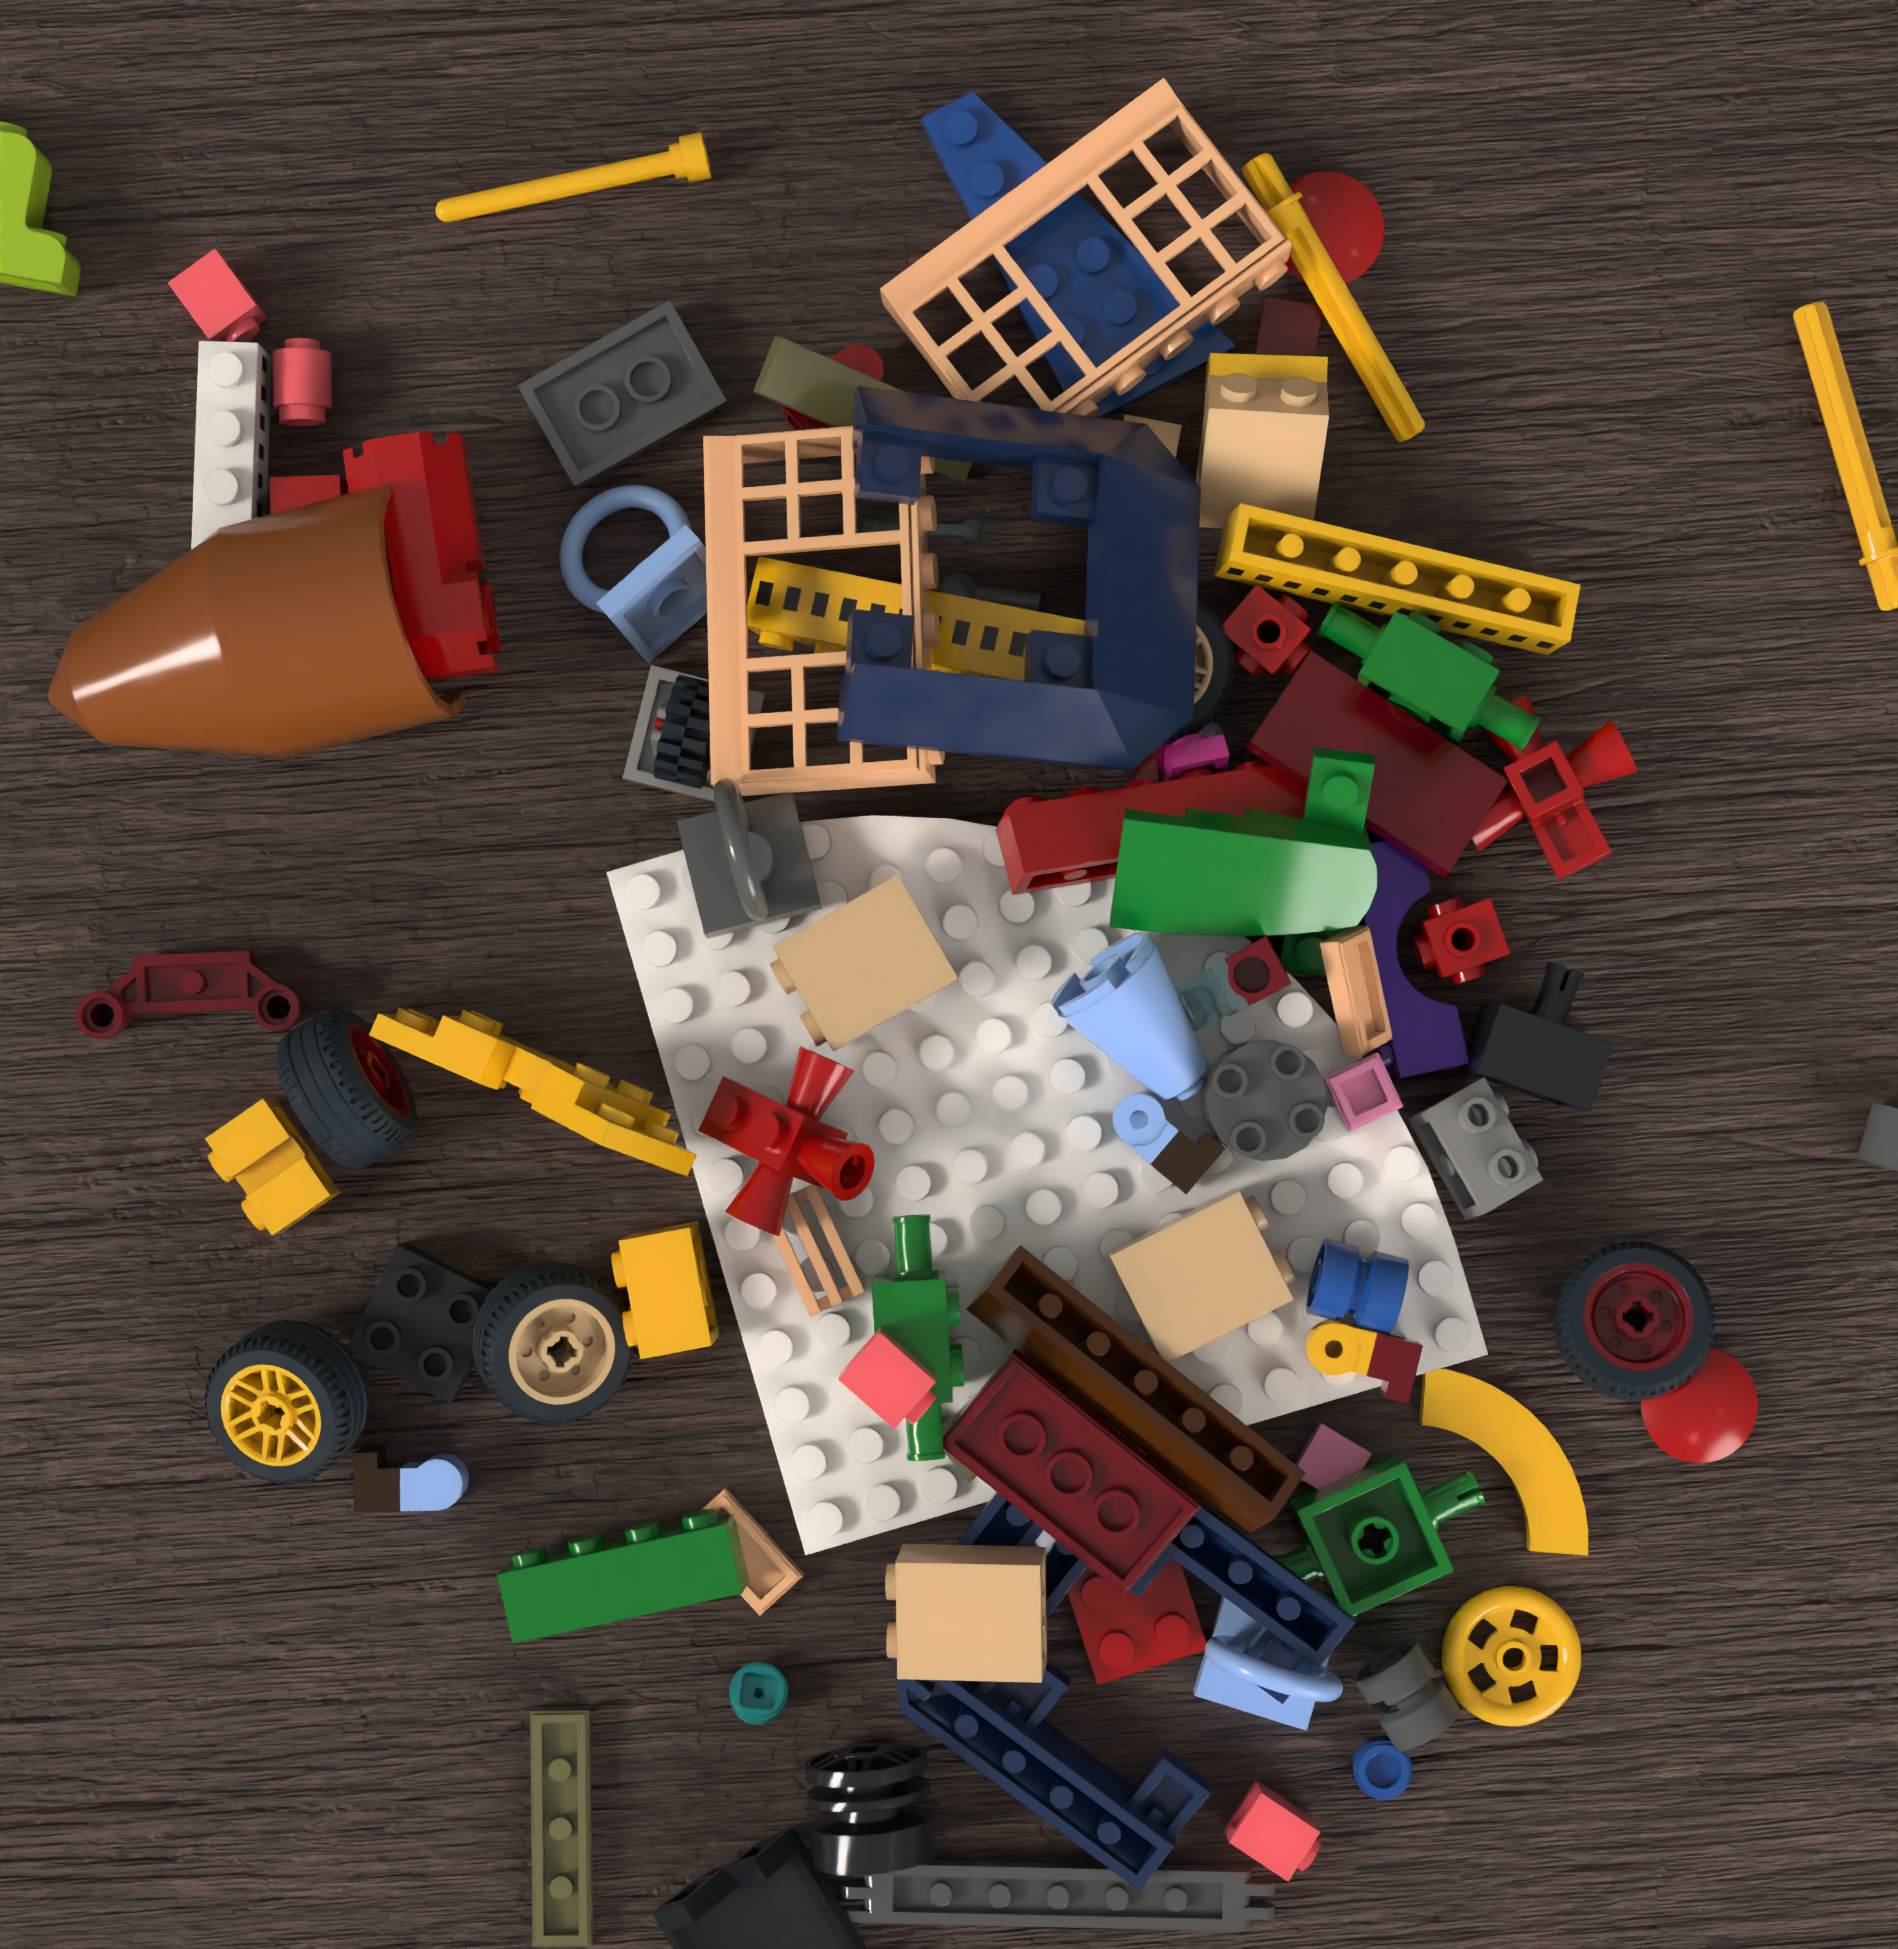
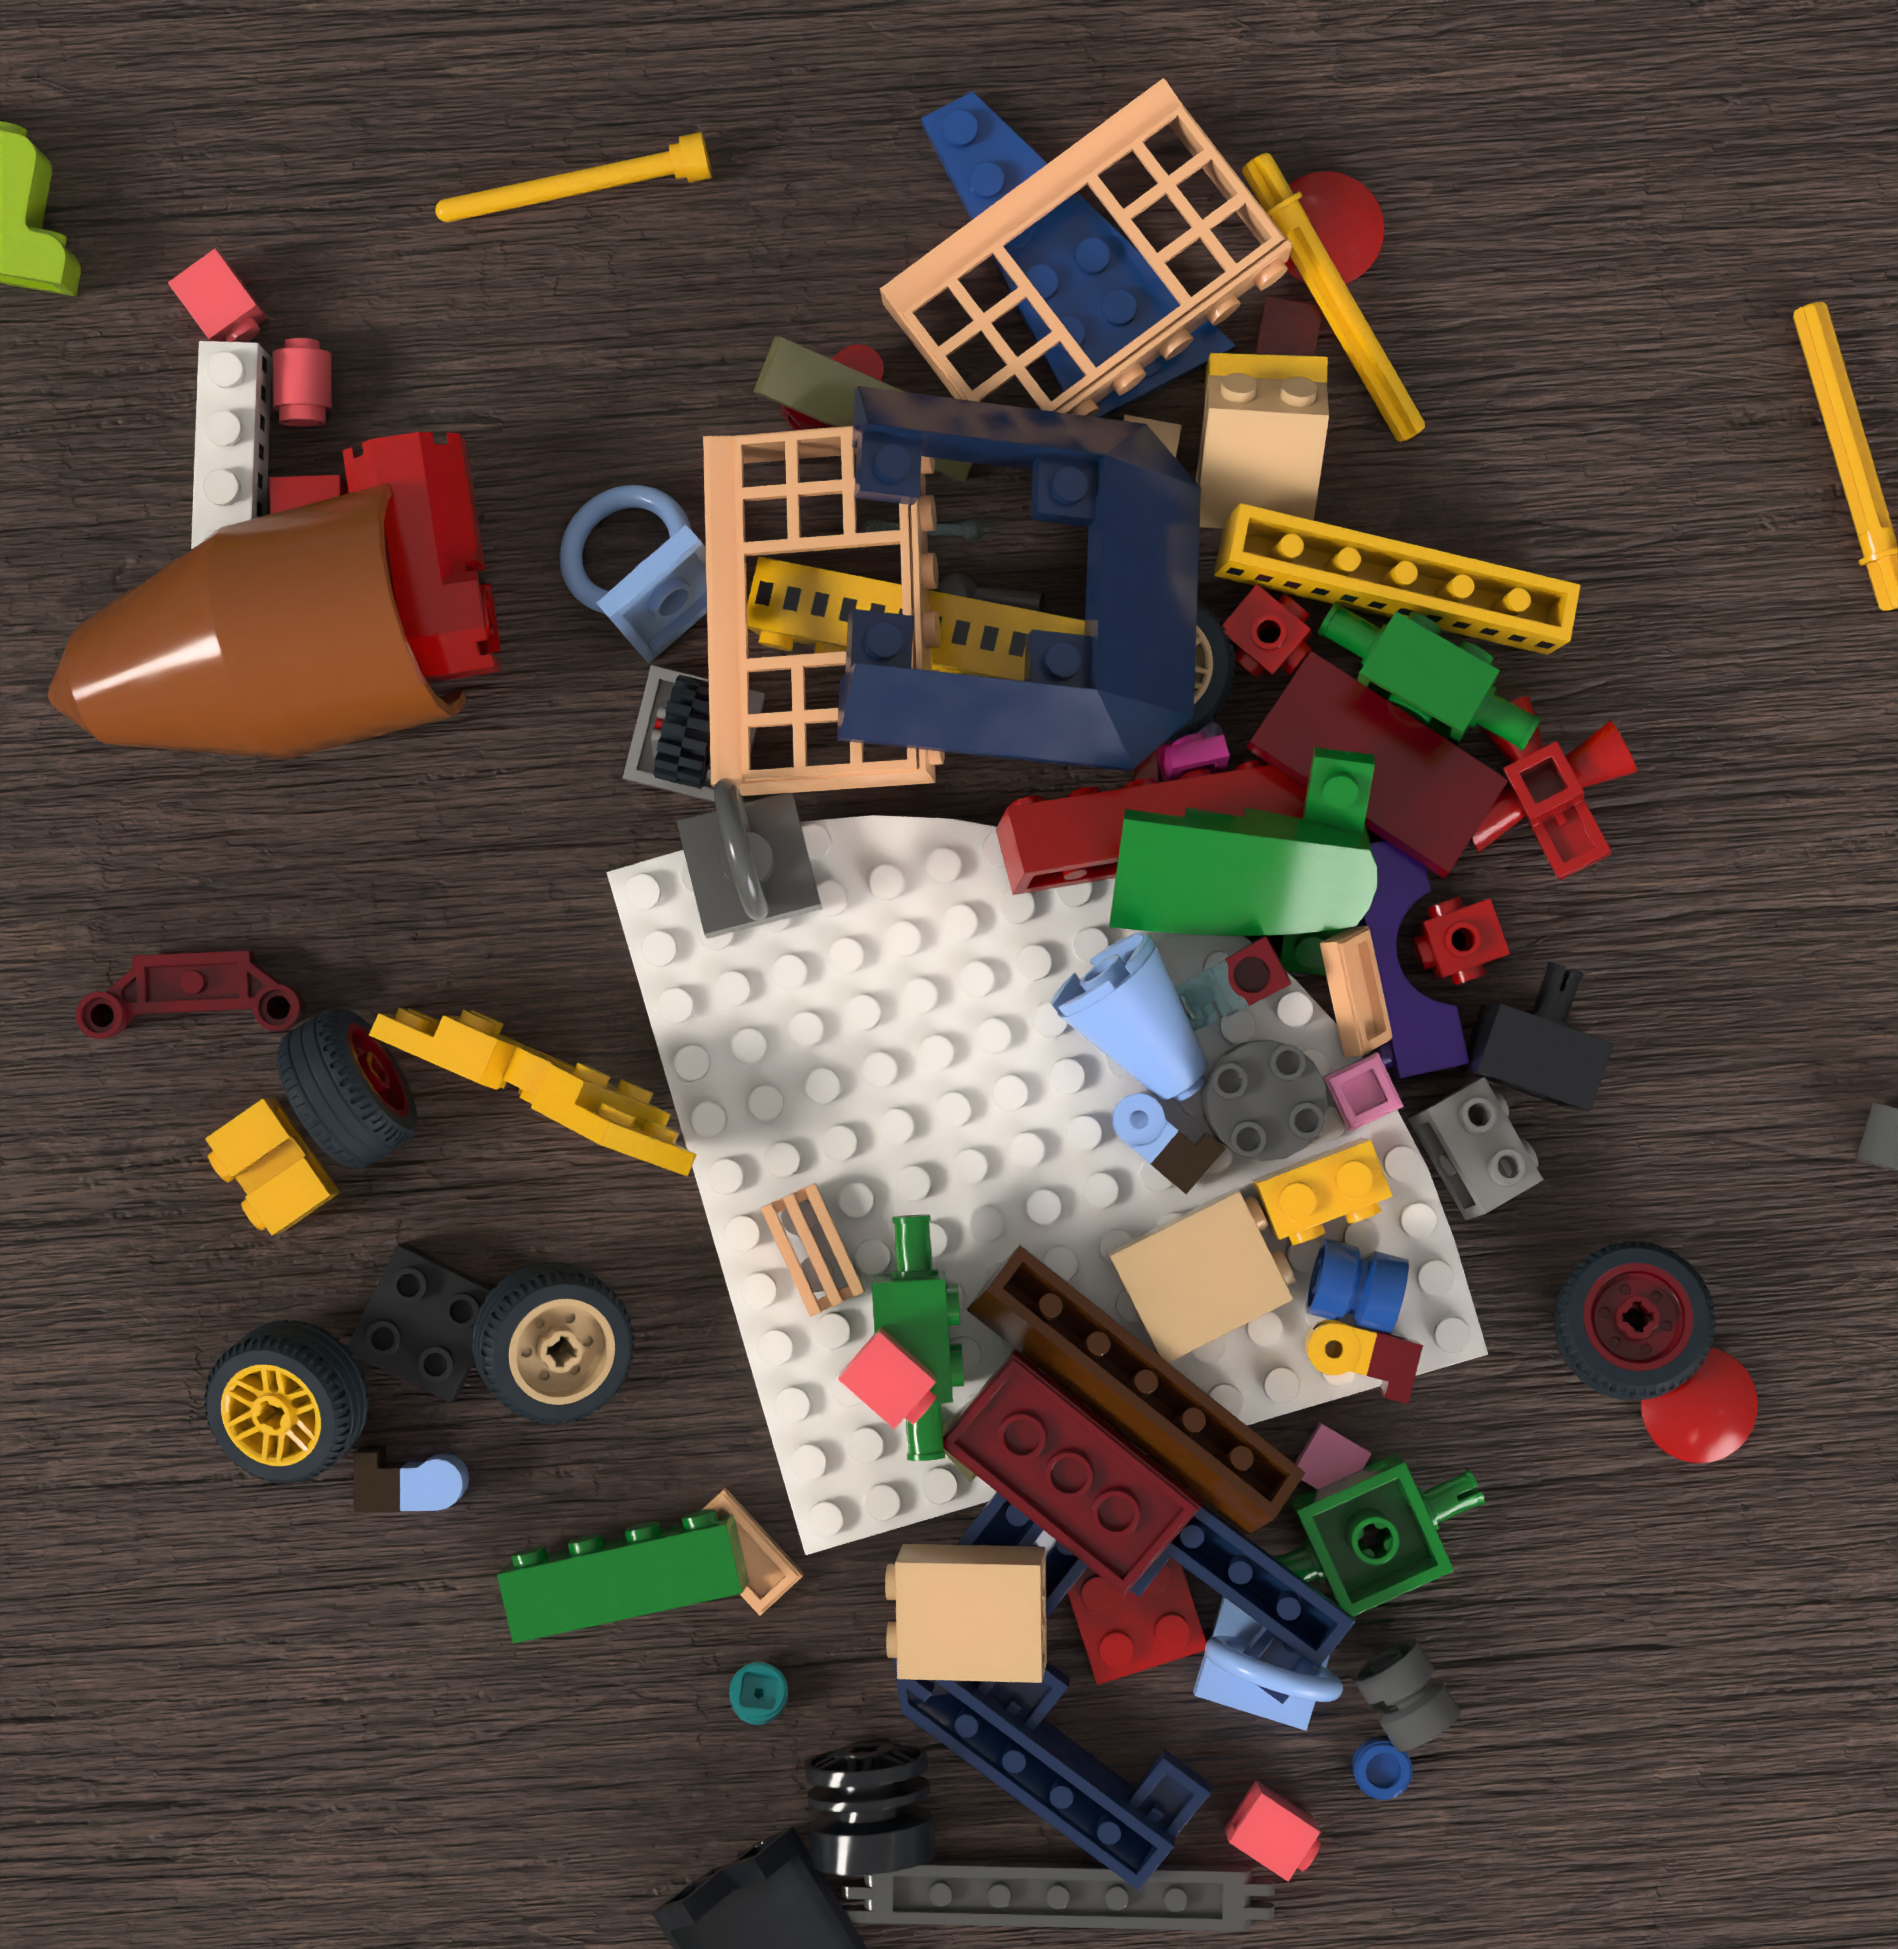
dark grey plate [518,300,728,490] -> none
olive tile [530,1706,593,1947] -> none
yellow brick [611,1221,719,1359] -> none
red brick [698,1046,875,1236] -> none
tan brick [770,874,958,1051] -> none
yellow tile [1419,1368,1588,1556] -> none
yellow plate [1441,1586,1581,1726] -> none
none -> yellow brick [1251,1138,1393,1245]

